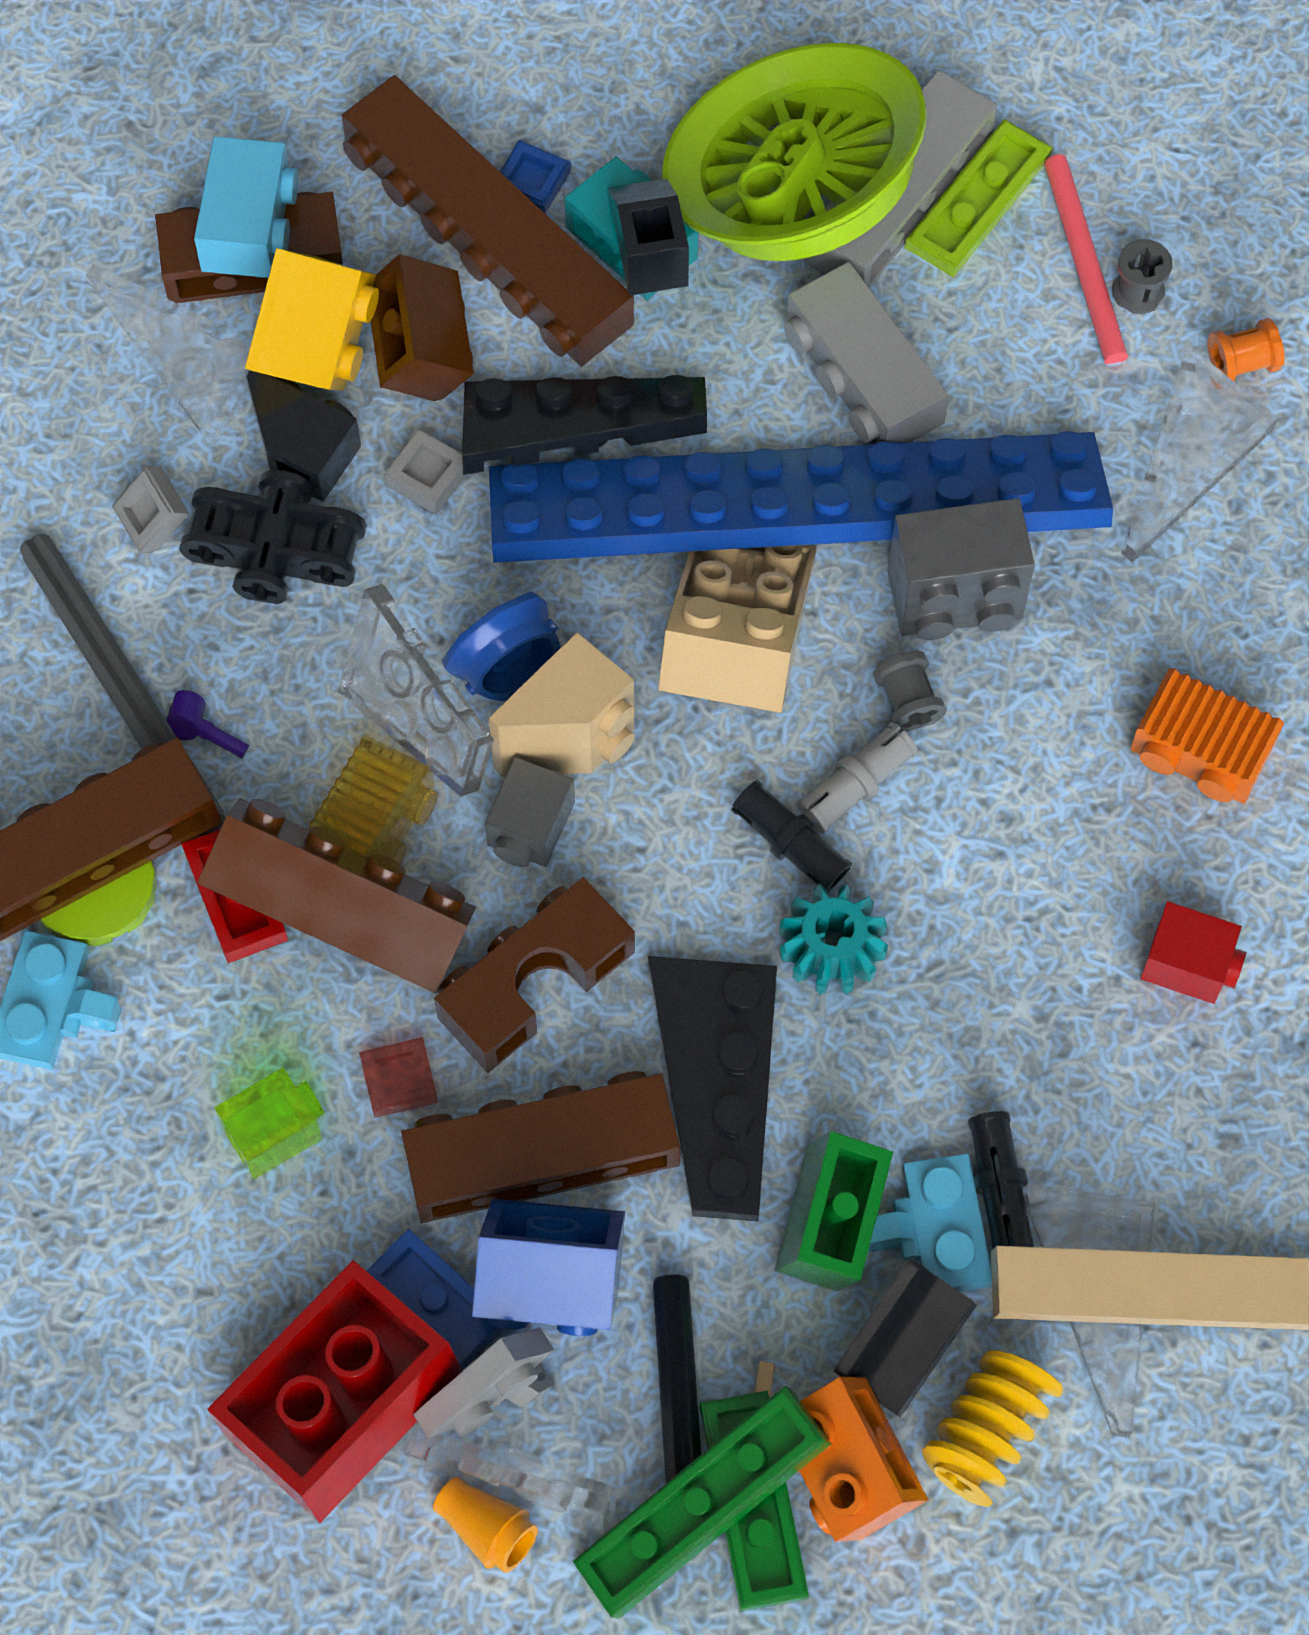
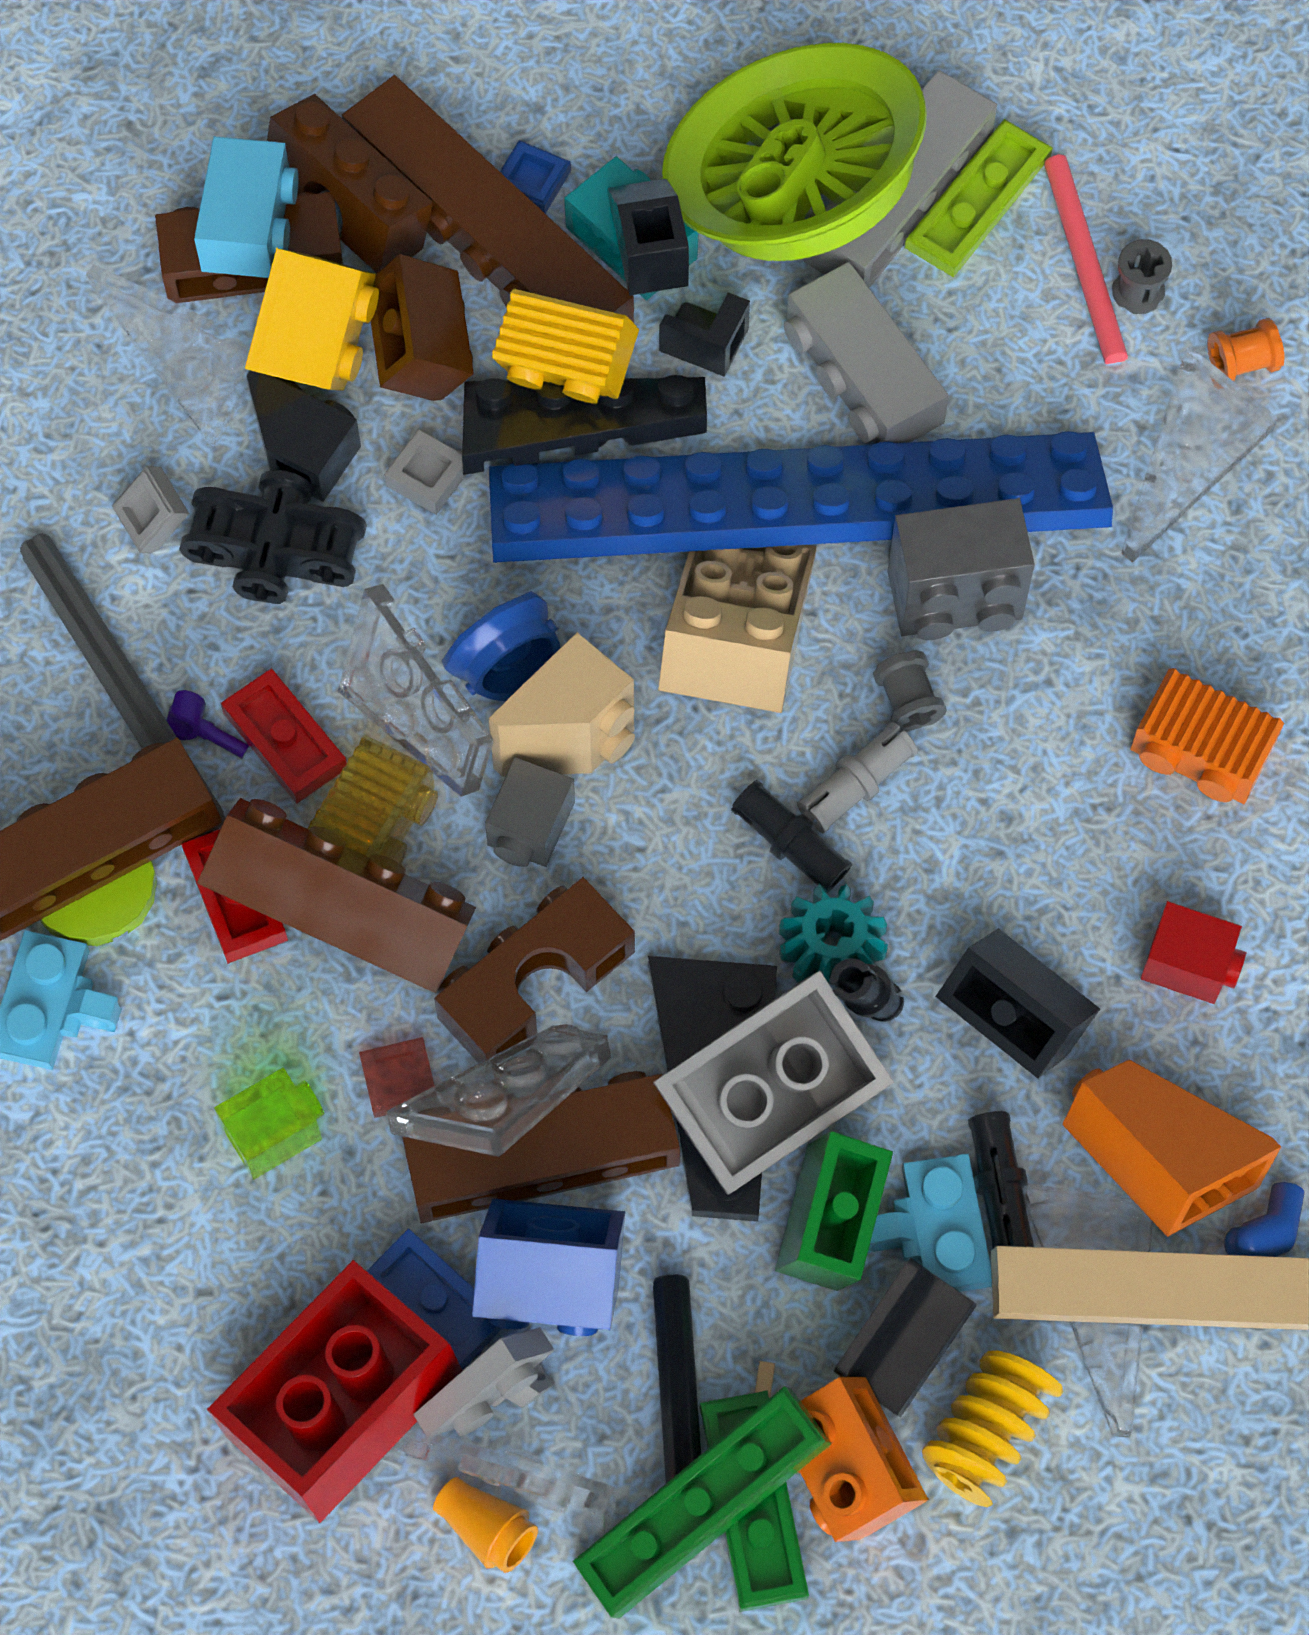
none -> red plate [220,668,348,804]
none -> reddish brown arch [267,94,433,273]
none -> clear wing [386,1024,611,1157]
none -> yellow brick [492,289,639,403]
none -> light grey slope [653,971,894,1195]
none -> black panel [659,292,750,377]
none -> black pin [830,958,904,1022]
none -> black brick [935,928,1100,1078]
none -> orange slope [1062,1059,1281,1237]
none -> blue arm [1224,1182,1305,1257]

